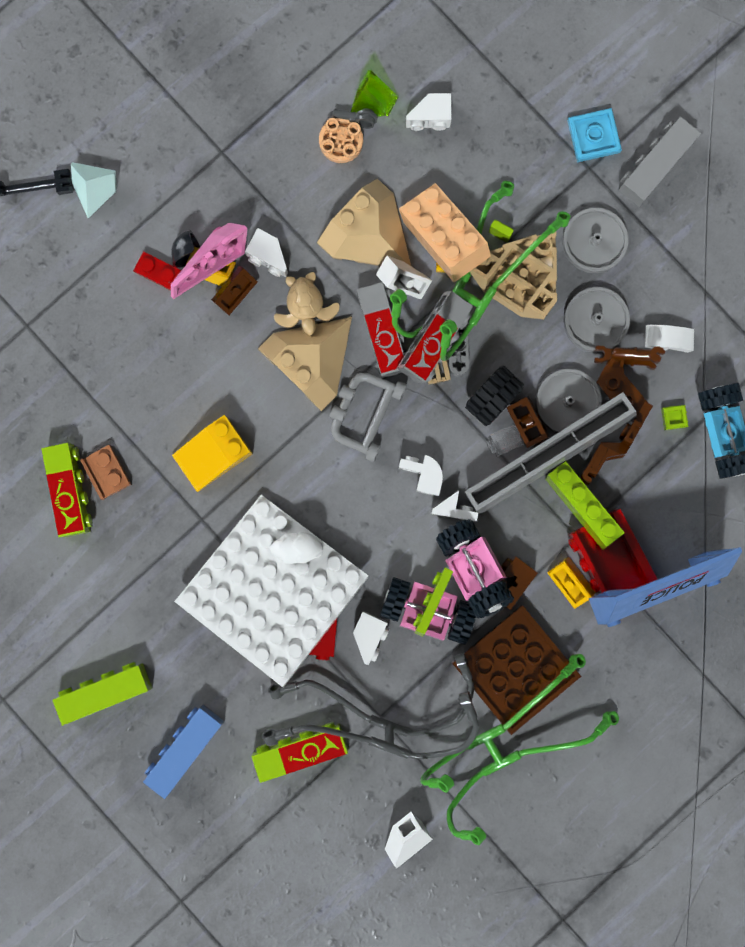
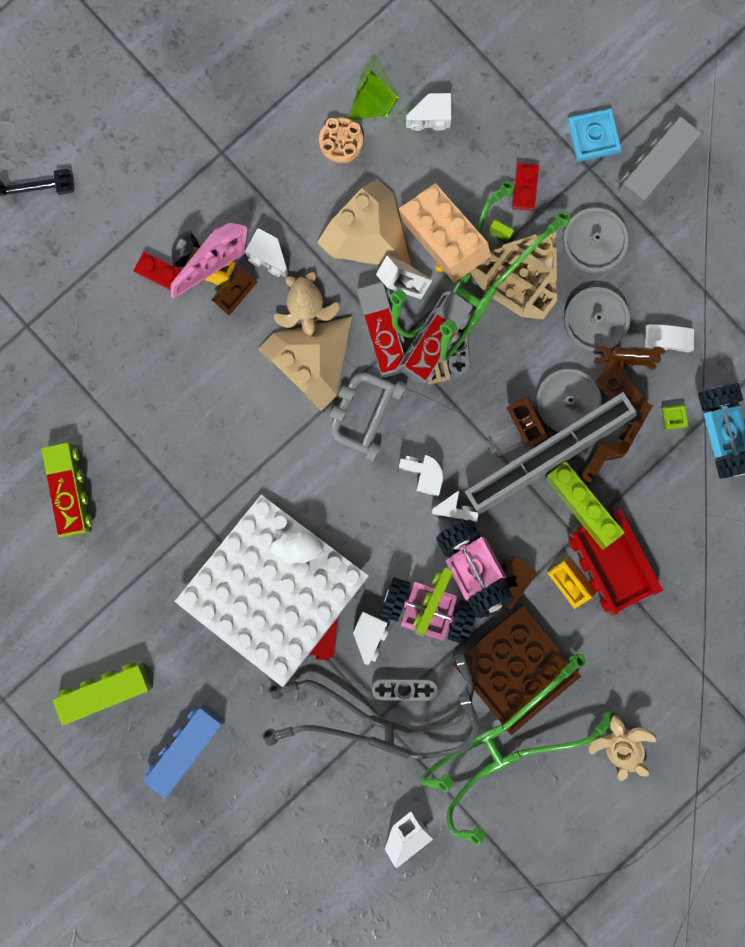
light aqua slope [71,162,117,218] -> none
nougat plate [80,445,132,500] -> none
yellow slope [172,415,253,492] -> none
brick [251,722,348,783] -> none
dark grey plate [333,108,378,129] -> none
black tyre [465,366,524,426] -> none
medium blue slope [588,547,742,627] -> none
none -> light grey beam [372,678,438,701]
none -> red plate [512,163,539,211]
none -> tan animal [589,715,656,781]

